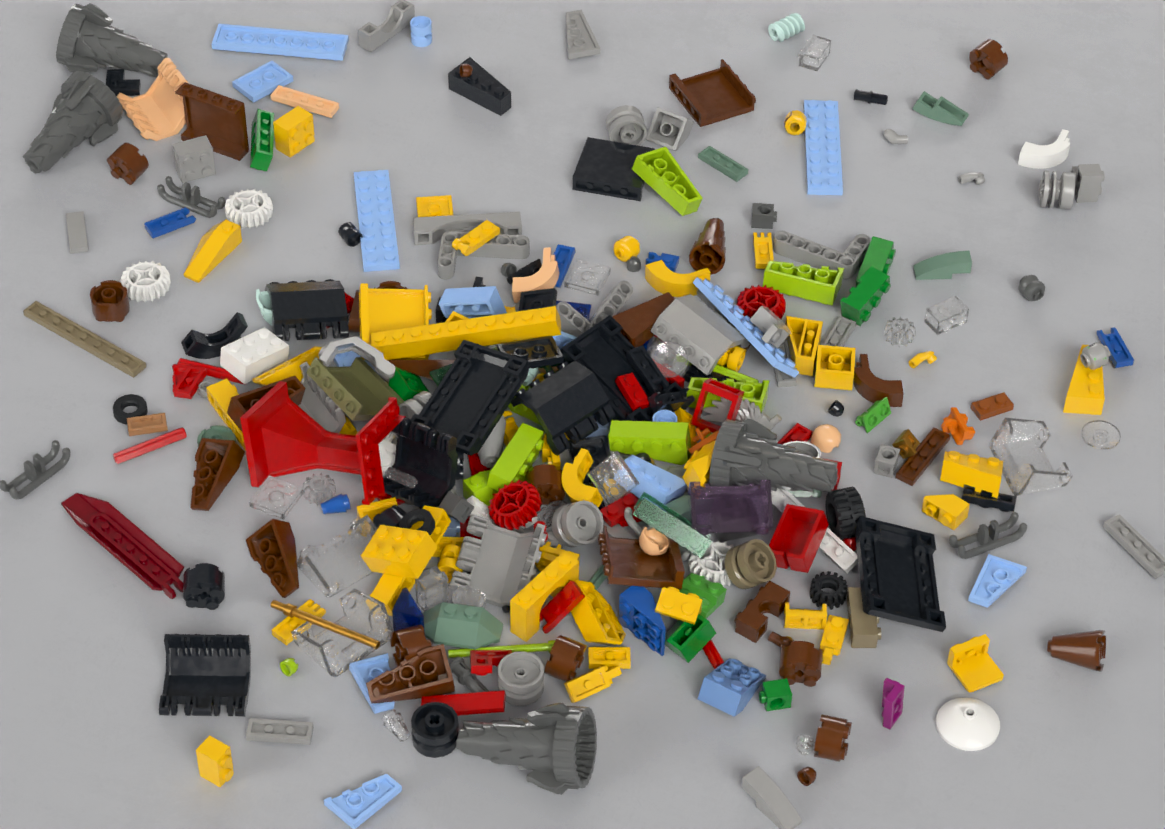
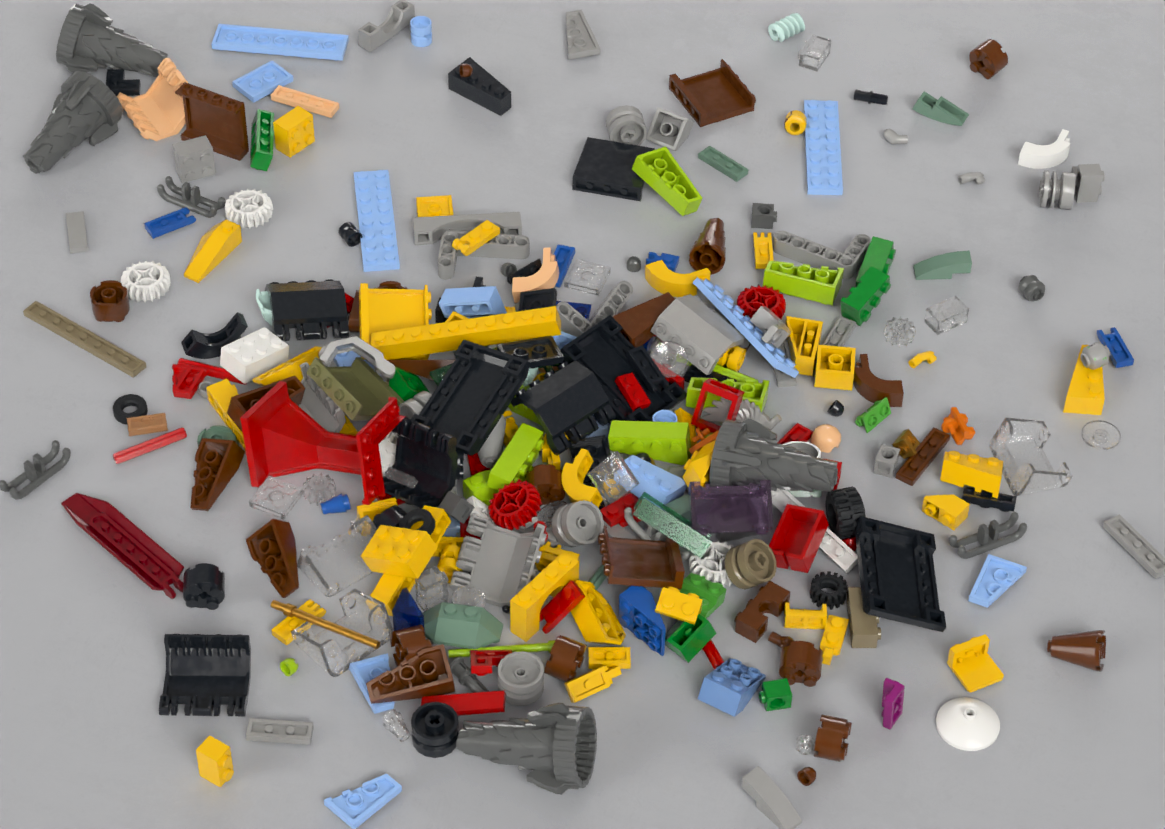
reddish brown brick [107,143,149,185] -> none
yellow head [613,236,640,262] -> none
light nougat hair [639,527,669,556] -> none
black hinge [647,388,695,414] -> none
dark orange plate [971,392,1014,421] -> none

